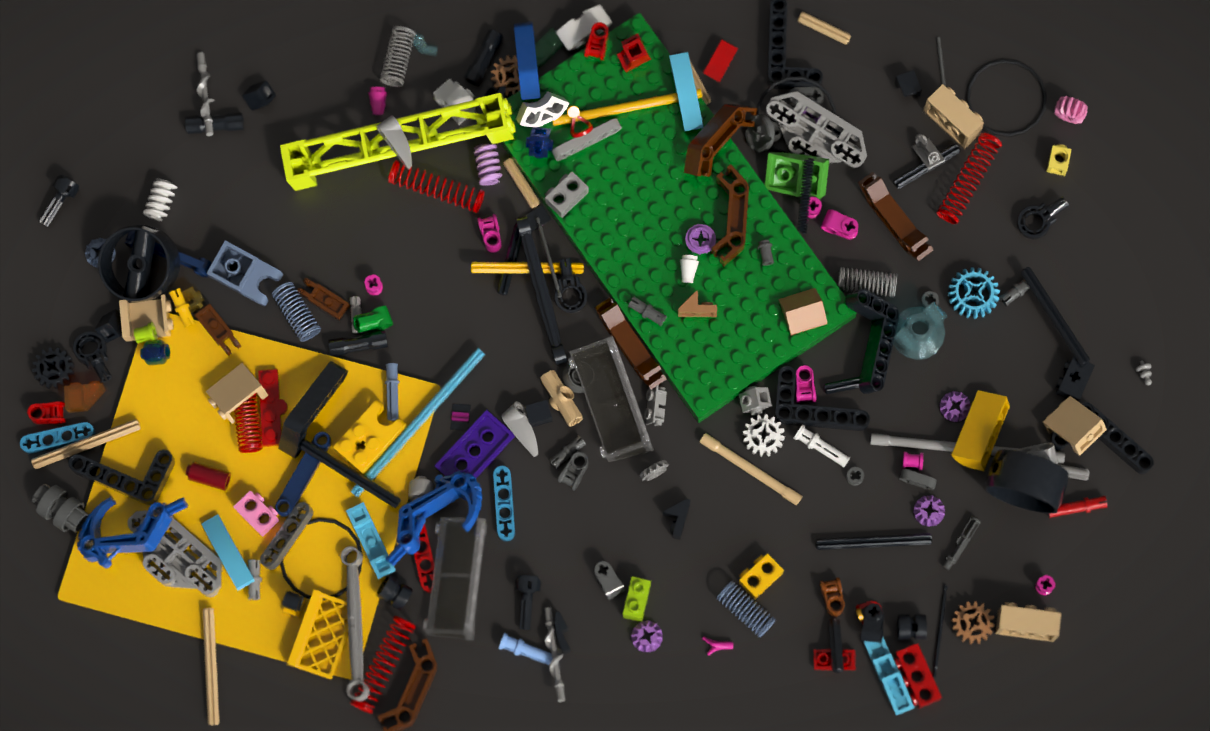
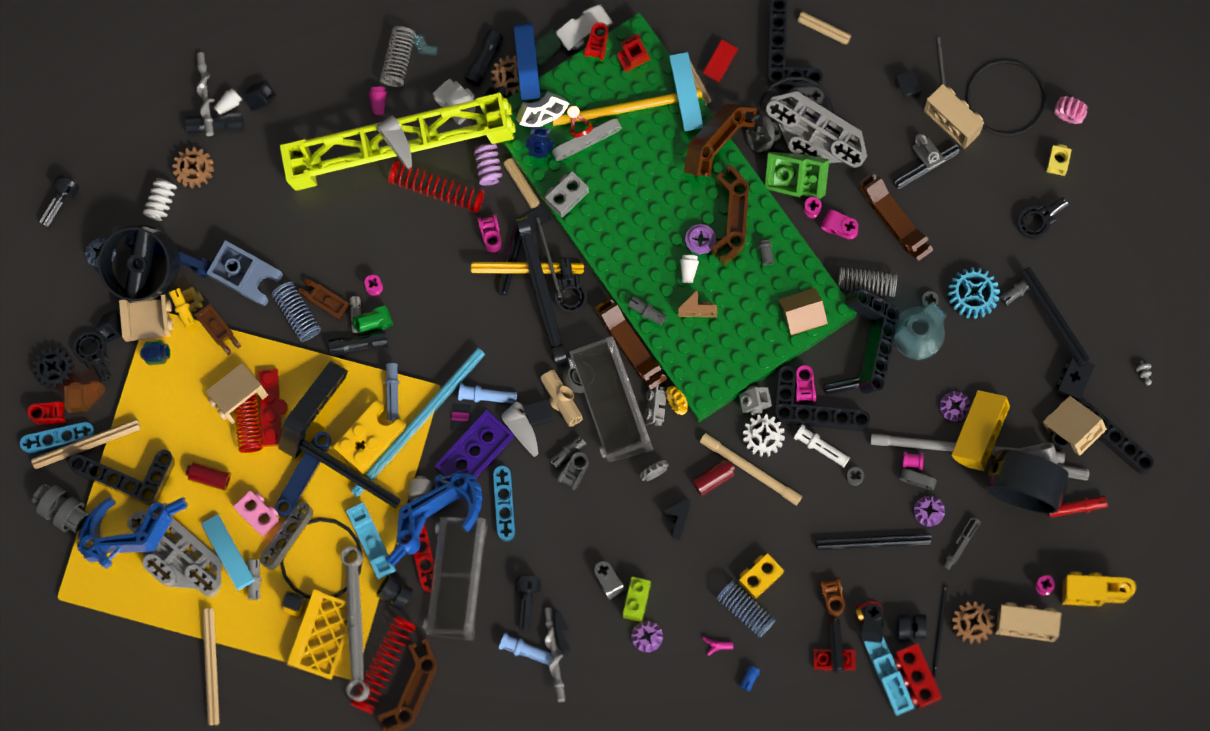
lime bush [134,322,158,343] -> none
black piece [797,158,815,234] -> none
red piece [937,133,1002,224] -> none
none -> medium nougat gear [172,147,214,189]
none -> white cone [214,89,242,115]
none -> light blue pin [458,383,517,404]
none -> yellow gear [666,386,688,415]
none -> dark red brick [691,460,736,496]
none -> blue pin [739,665,760,692]
none -> yellow brick [1062,572,1136,606]

